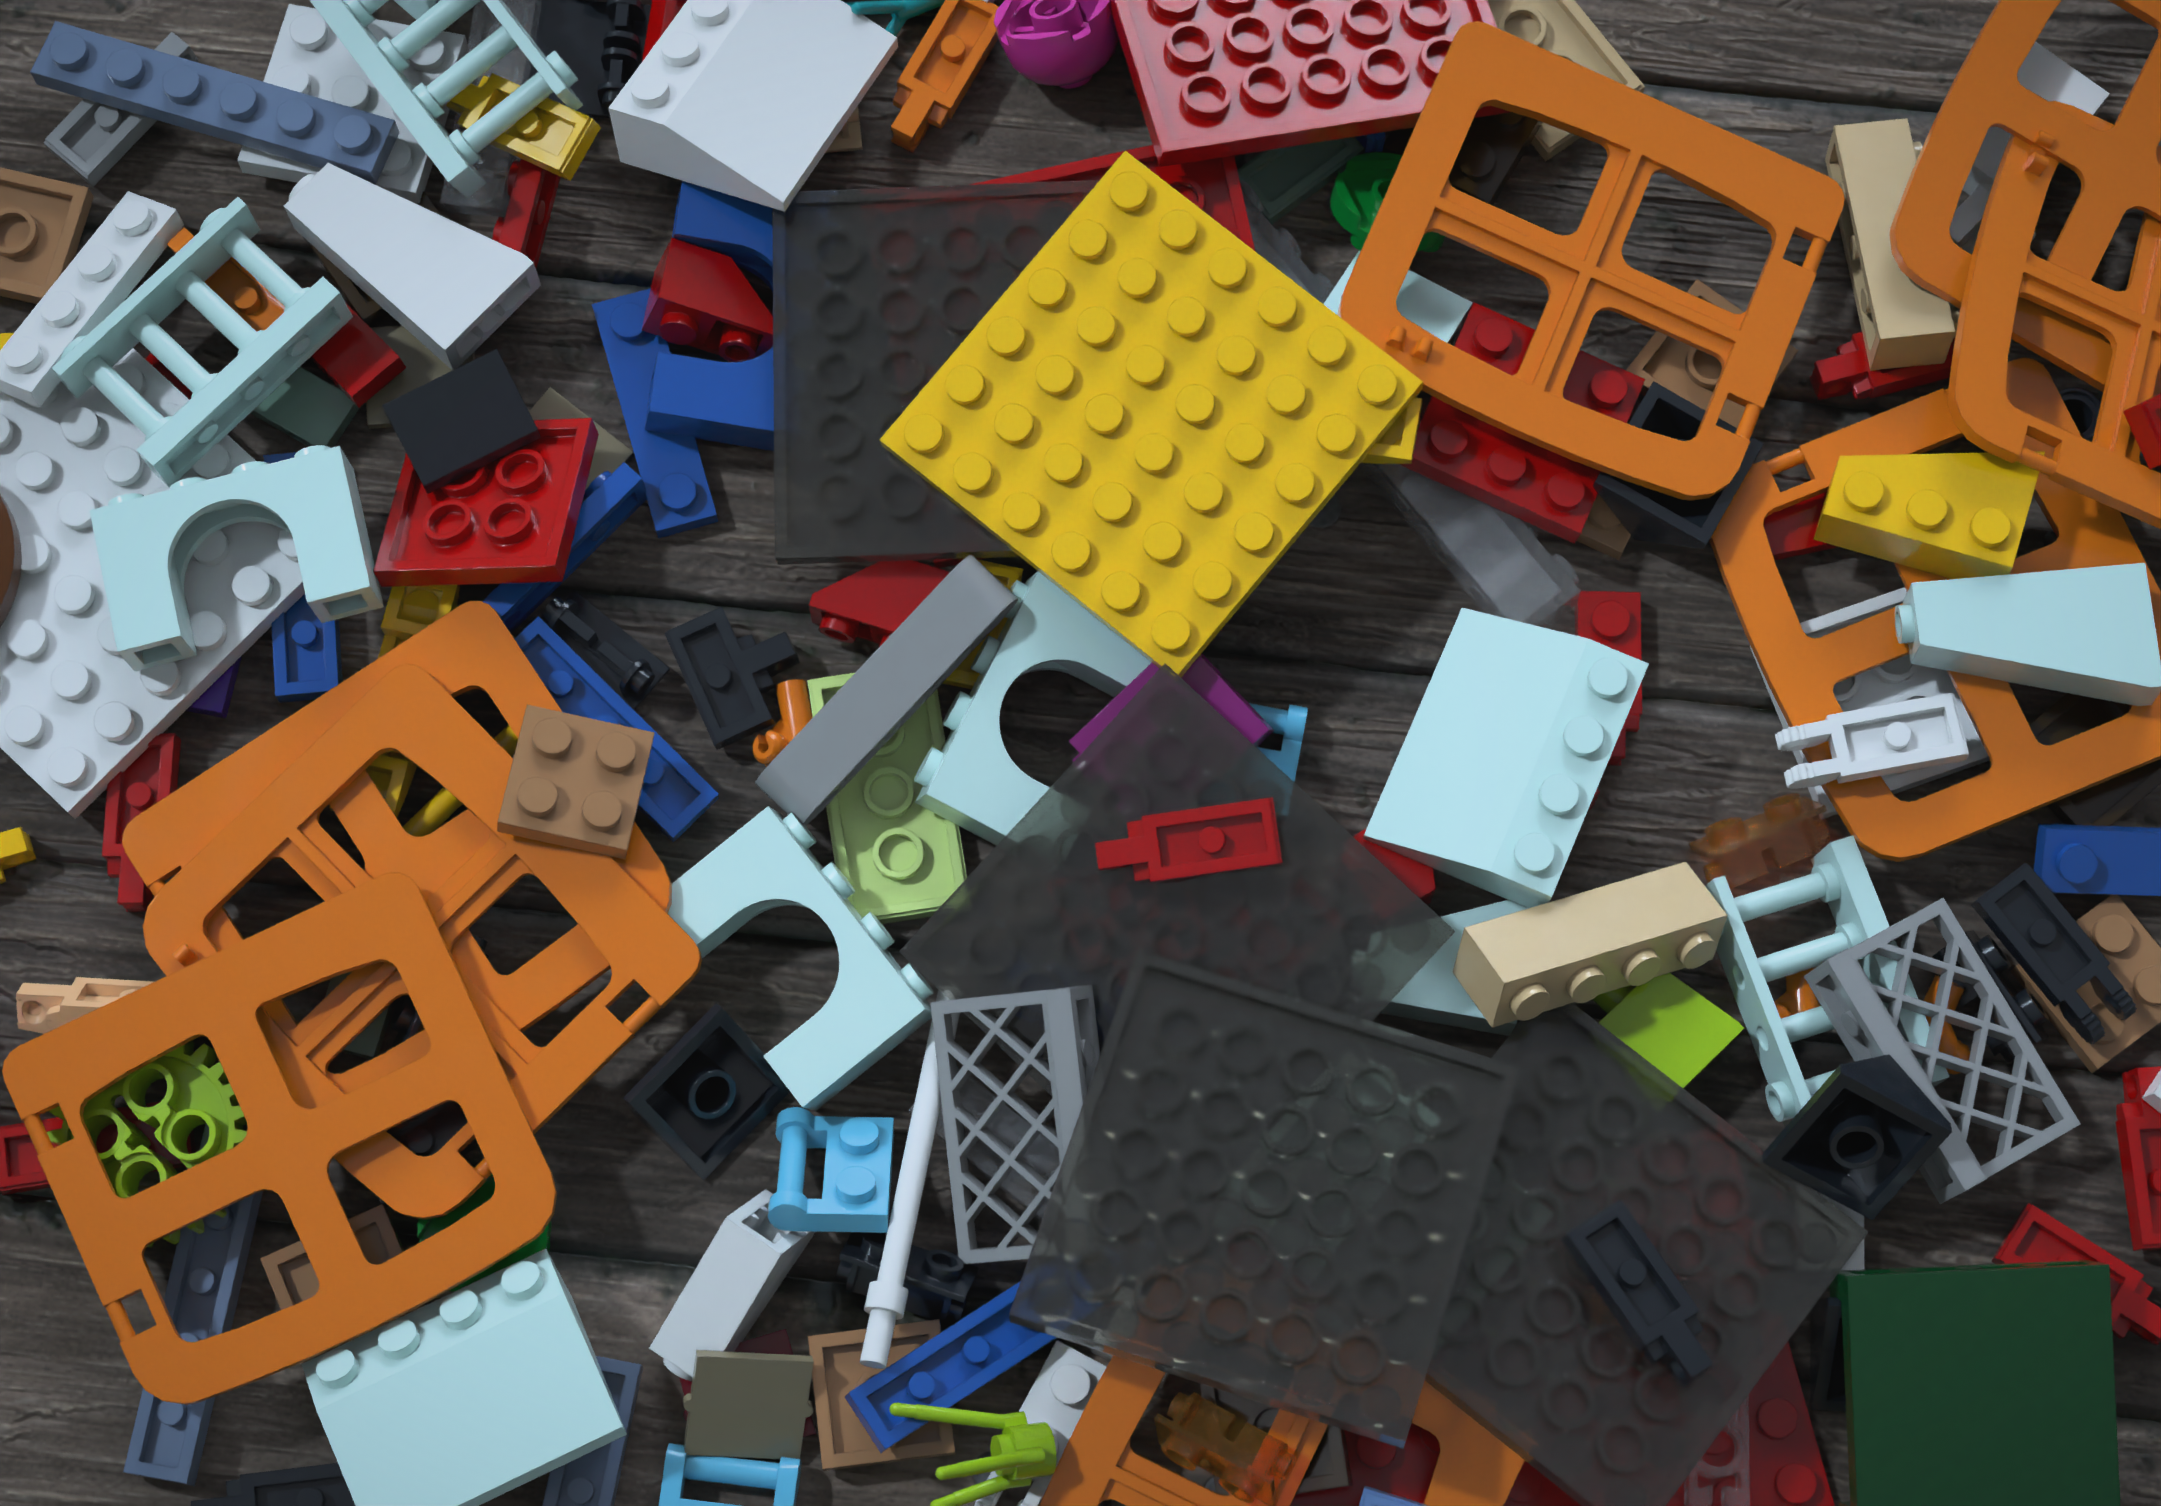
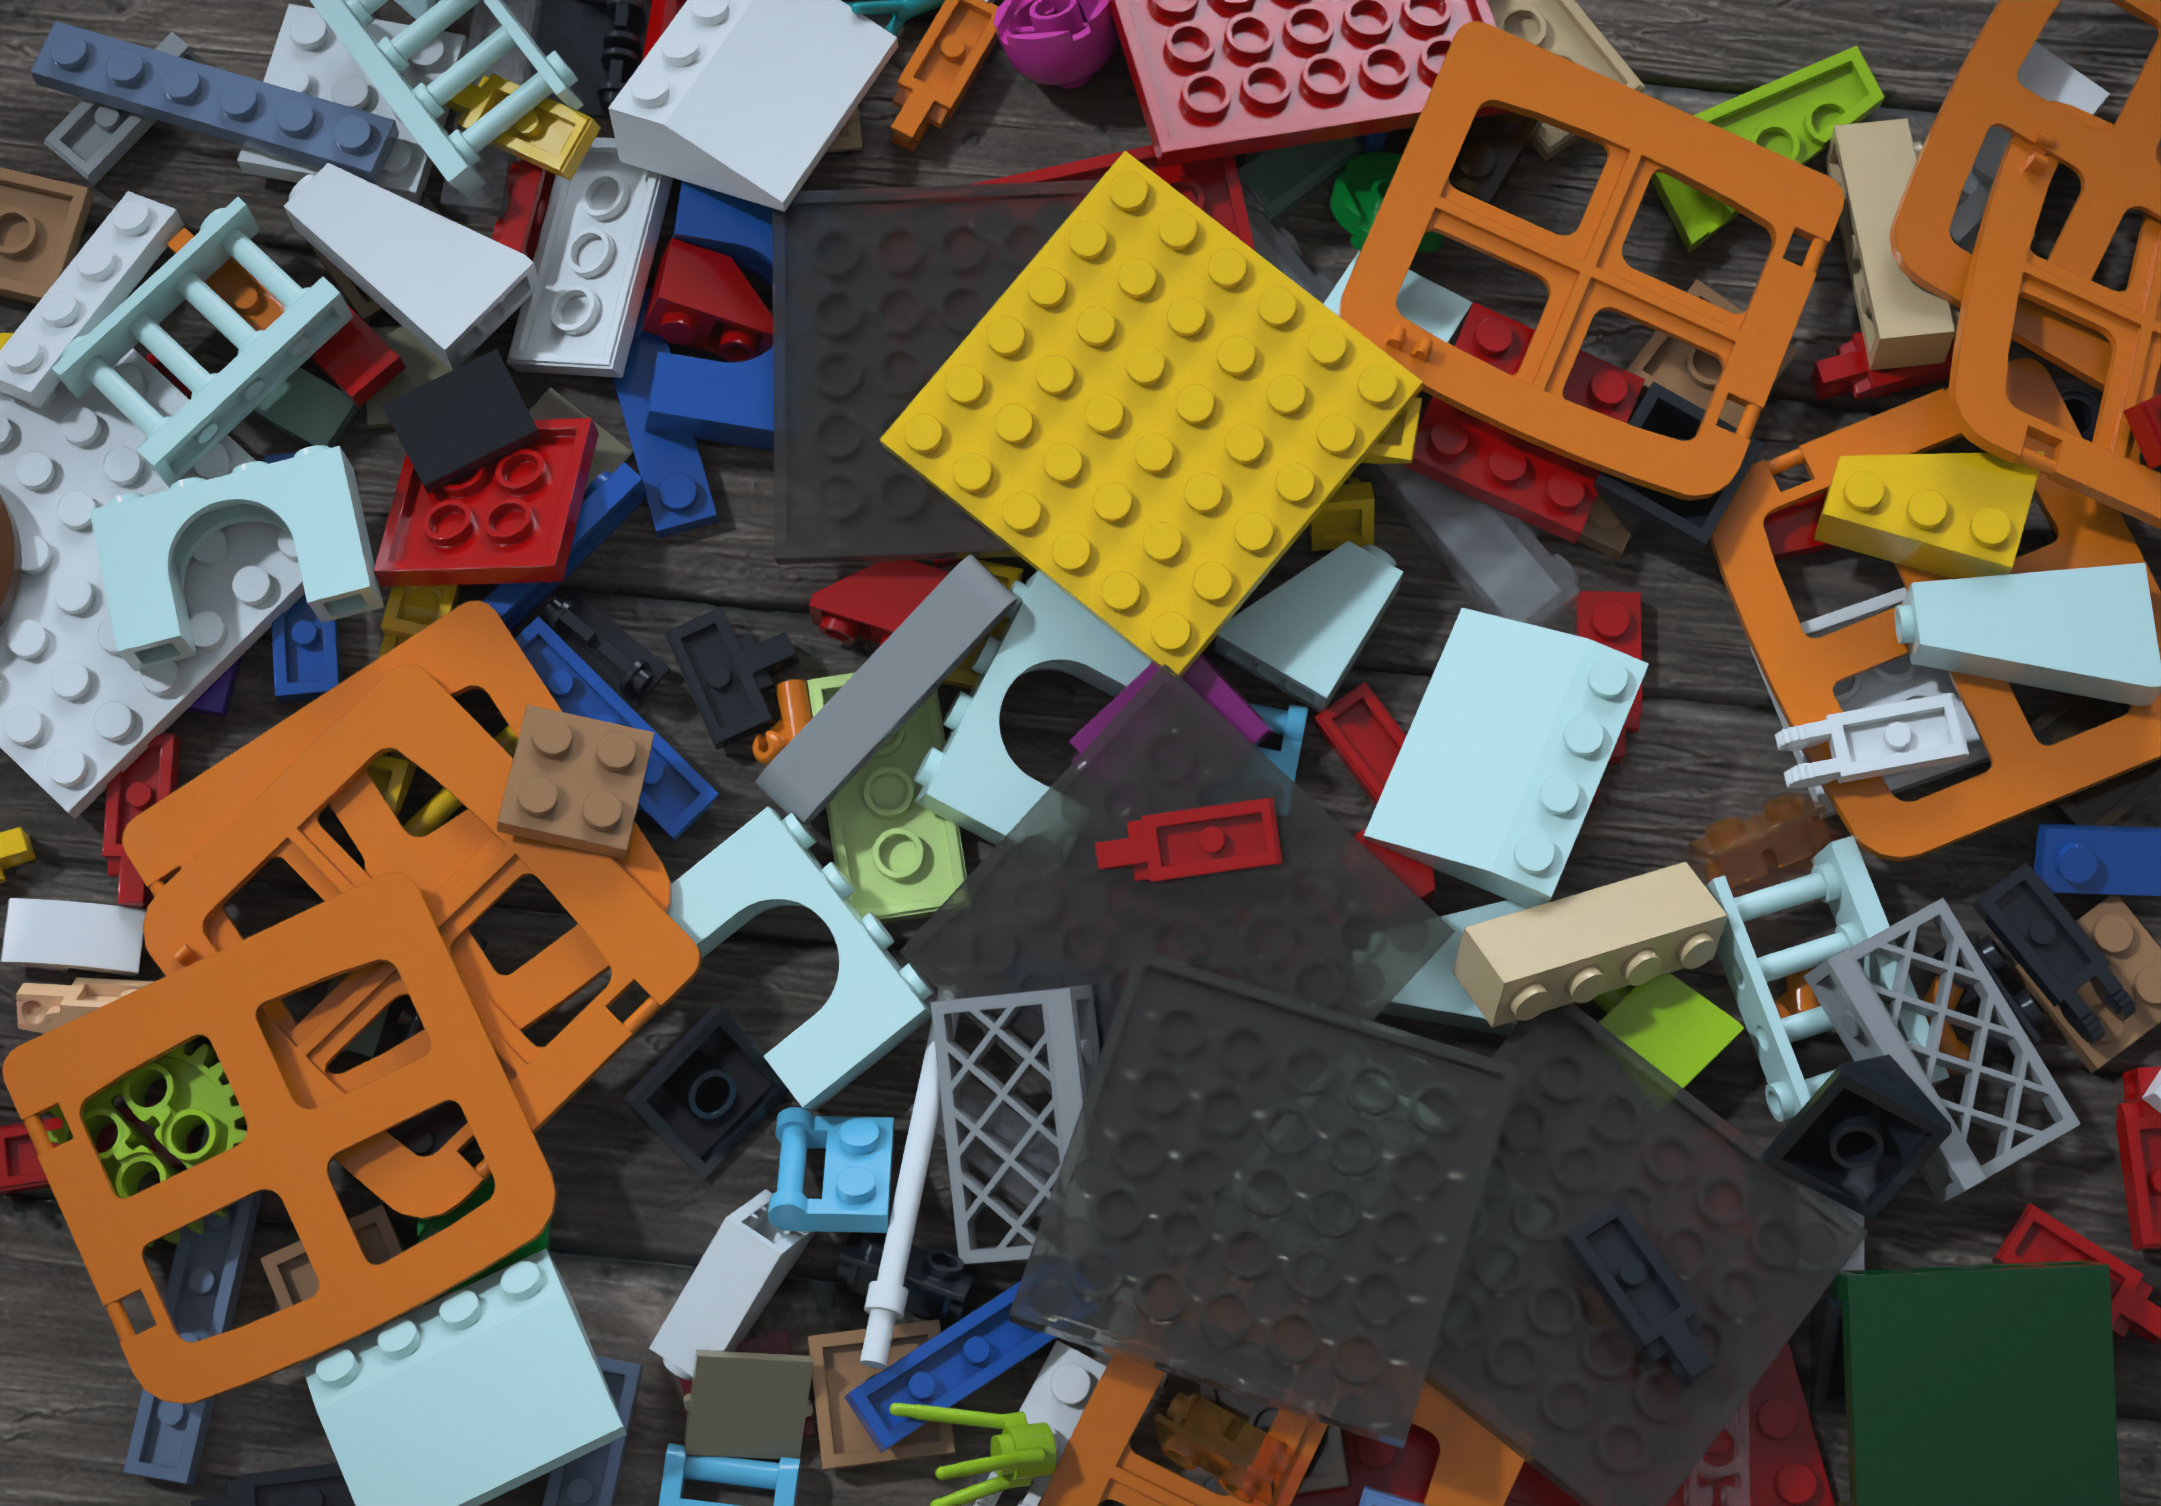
none -> white slope [0,898,146,977]
none -> white tile [506,137,674,378]
none -> light aqua slope [1214,540,1403,713]
none -> yellow tile [1309,477,1375,551]
none -> red tile [1313,682,1406,806]
none -> lime wing [1650,46,1885,253]

